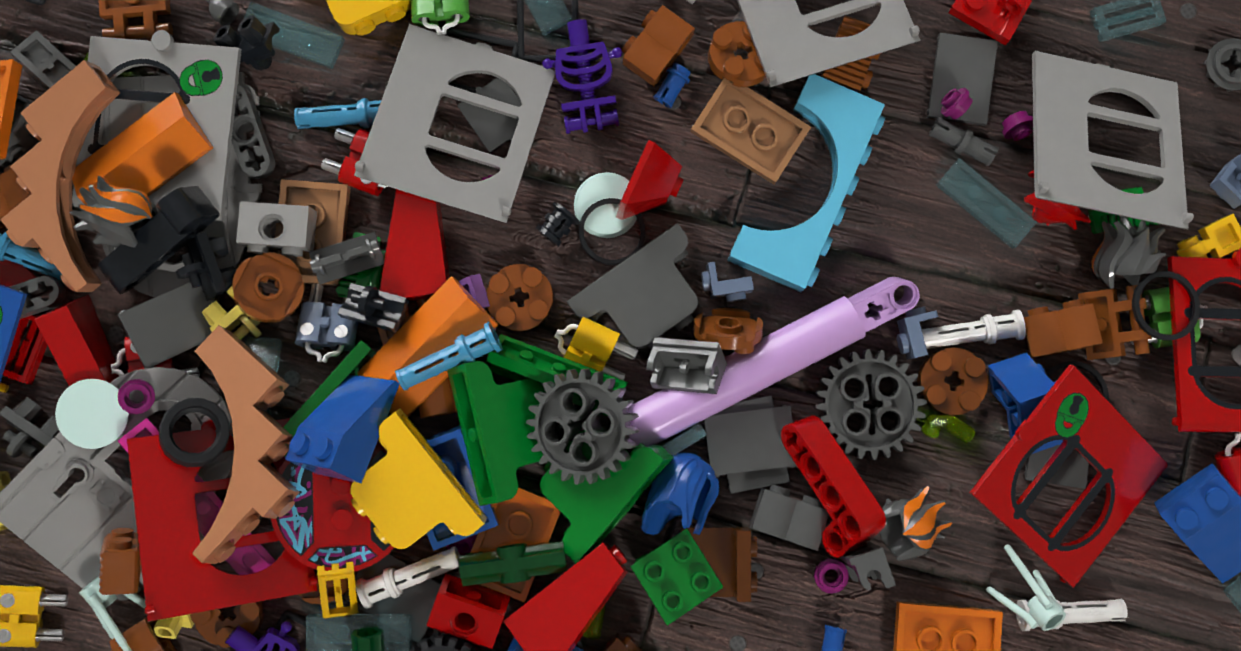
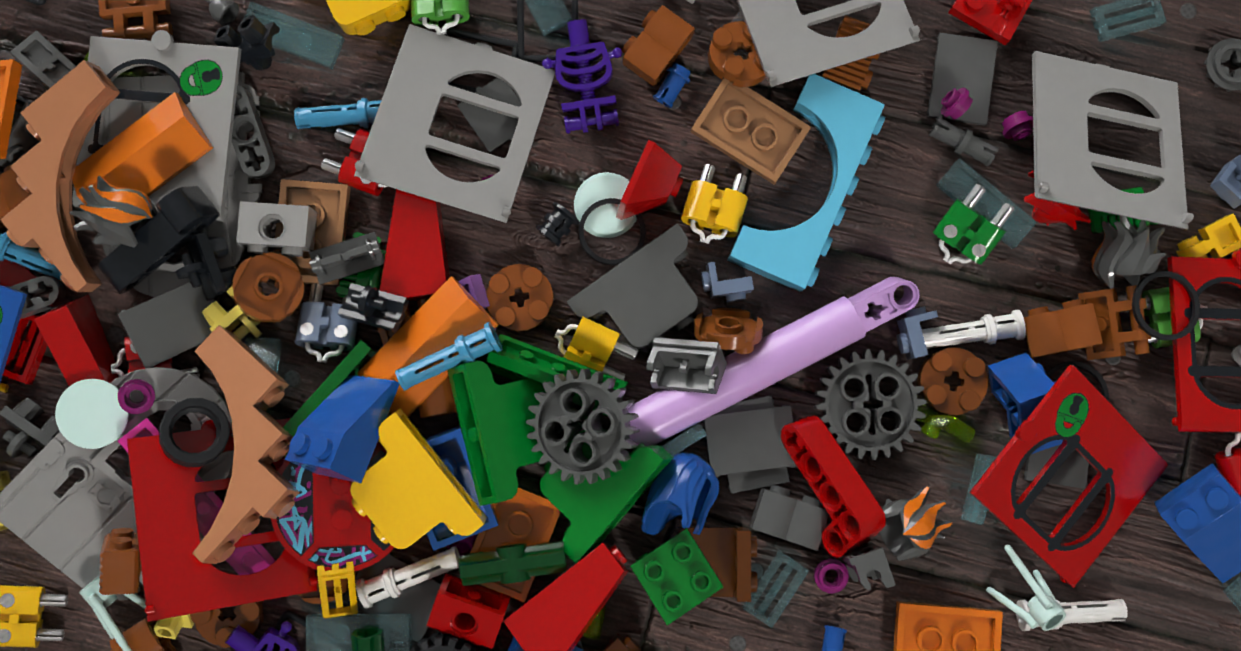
none -> yellow piece [681,164,748,244]
none -> clear light blue tile [742,550,809,628]
none -> green piece [933,184,1014,265]
none -> clear light blue tile [961,454,997,525]

